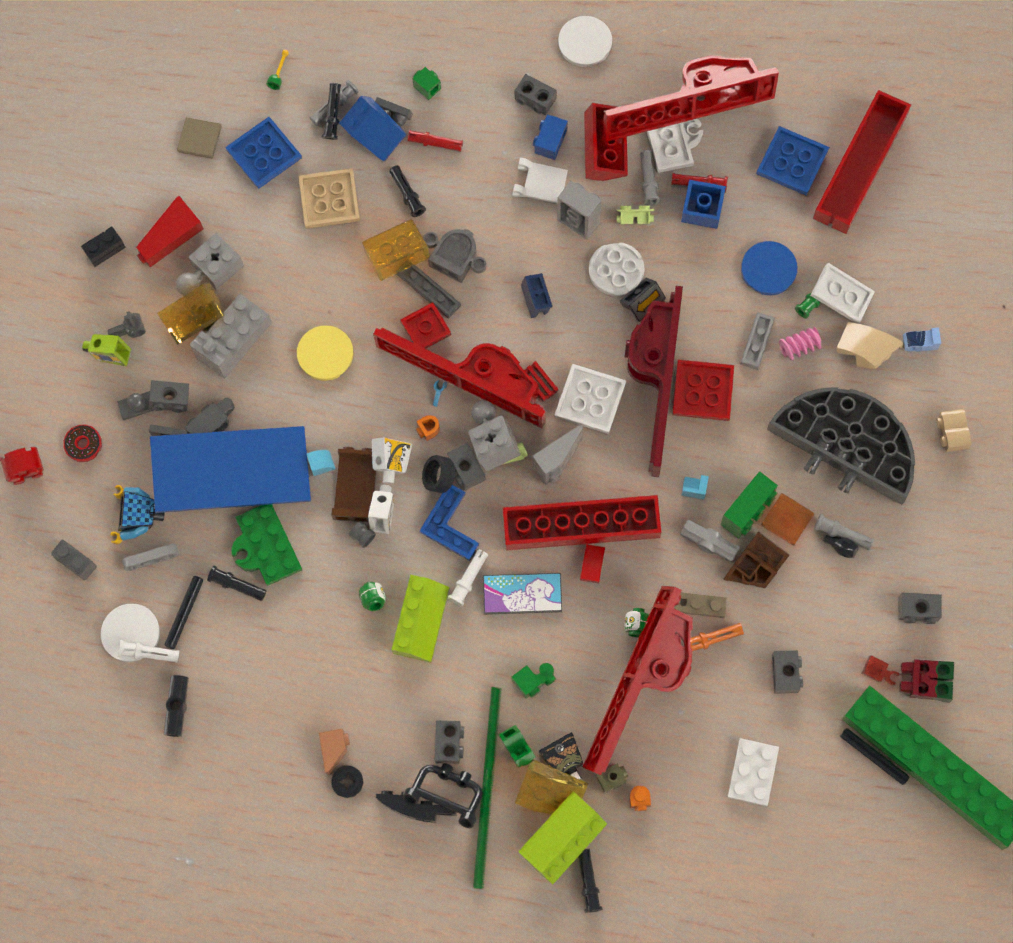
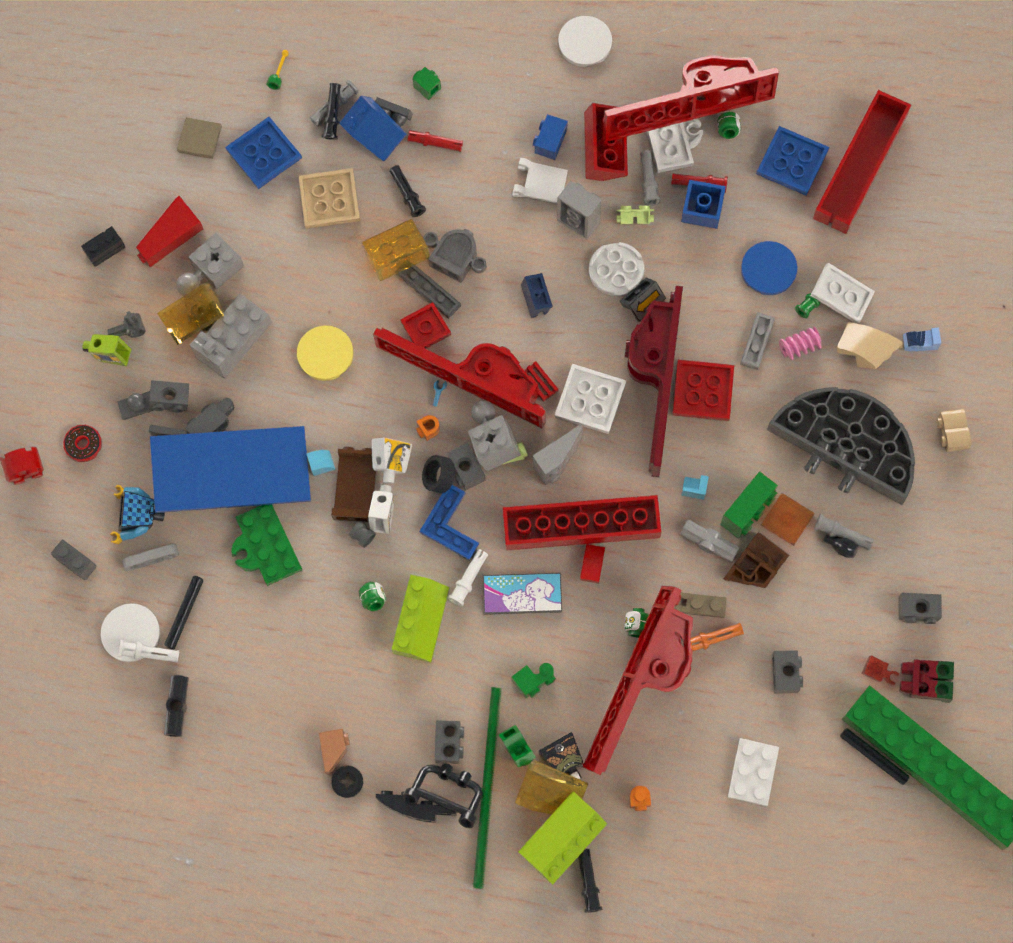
black pin [207,565,267,601] -> none
dark grey brick [514,74,557,115] -> none
olive brick [596,763,628,794] -> none
none -> green head [717,111,741,139]

